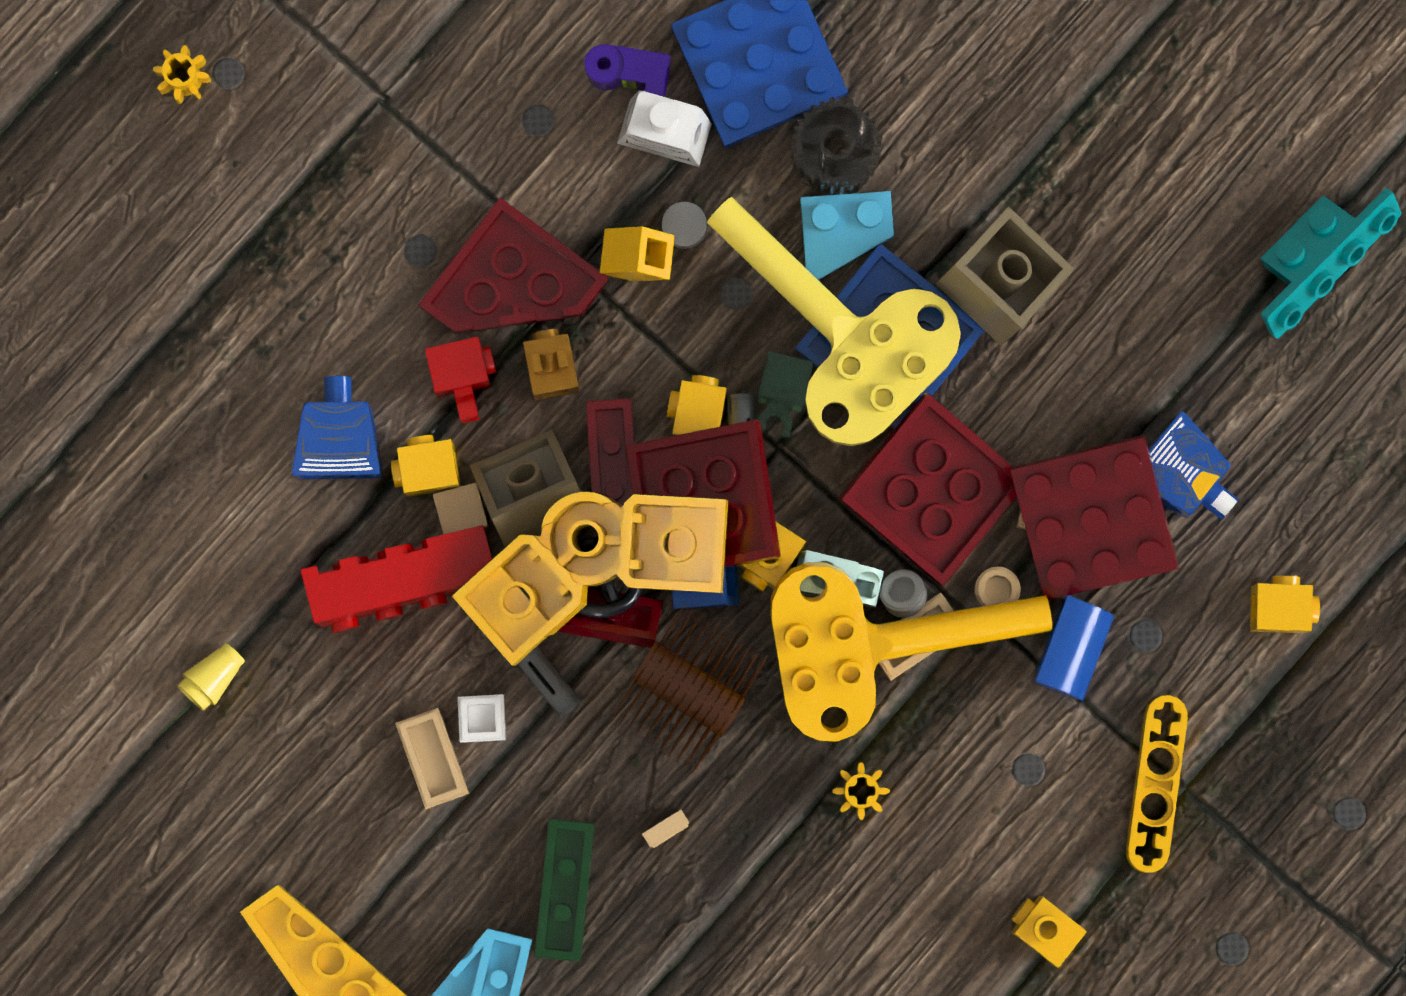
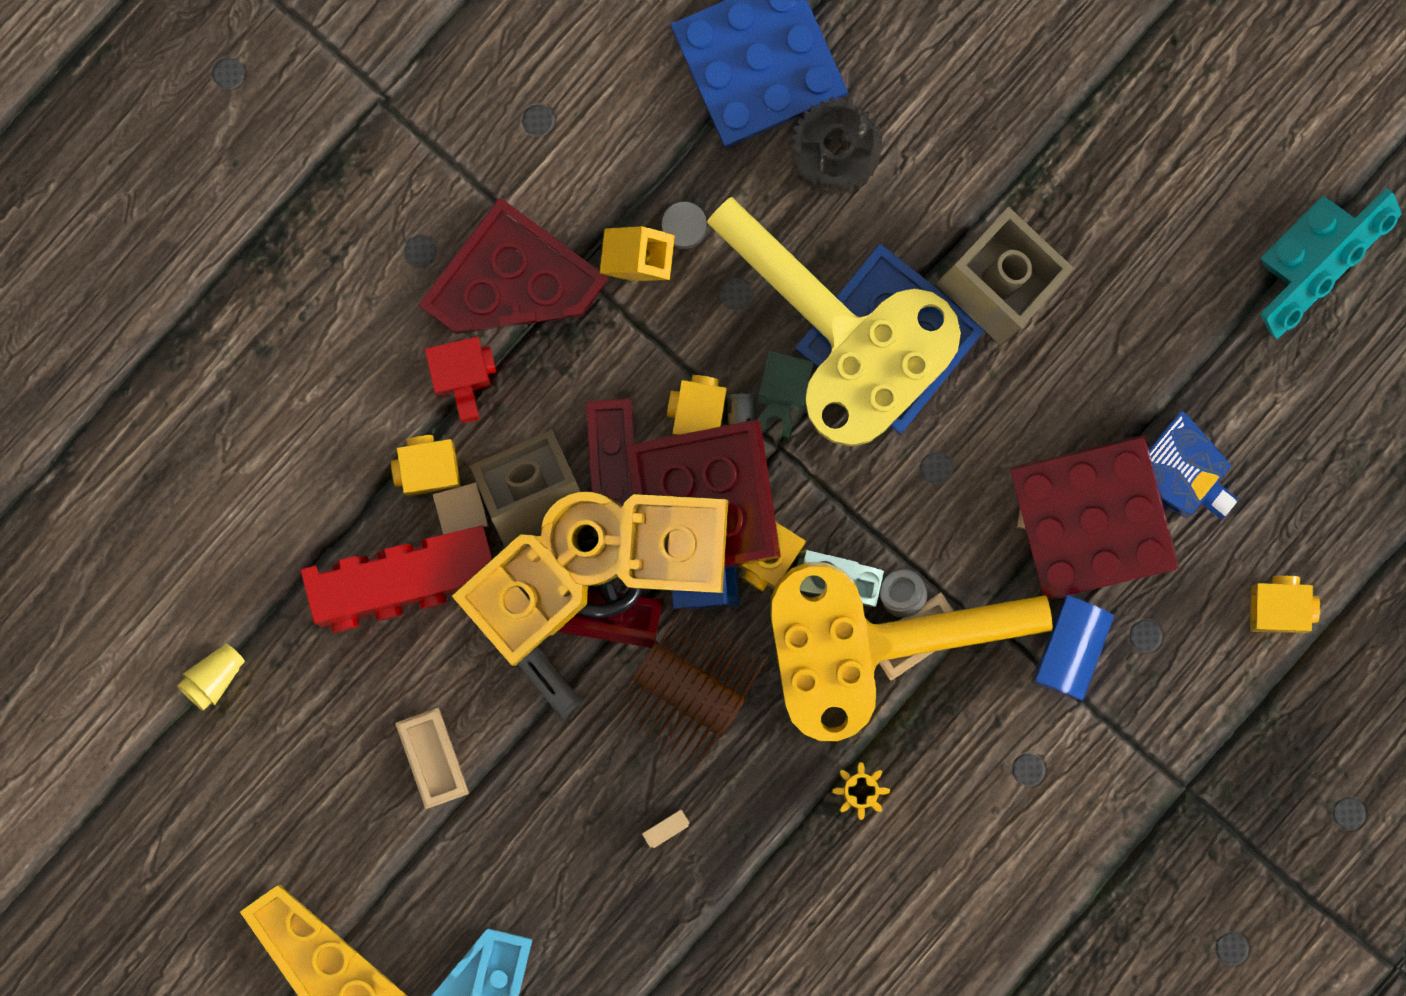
yellow gear [153,45,211,104] -> none
blue torso [292,376,384,480] -> none
white tile [458,694,506,743] -> none
pearl gold brick [523,329,580,401] -> none
dark green plate [534,819,595,962] -> none
dark purple leg [584,44,671,97] -> none
white torso [617,91,712,167] -> none
medium azure wing [800,191,894,281] -> none
dark red plate [838,393,1017,586] -> none
tan tile [974,567,1021,606] -> none
yellow brick [1011,896,1087,968] -> none
yellow beam [1126,695,1188,873] -> none

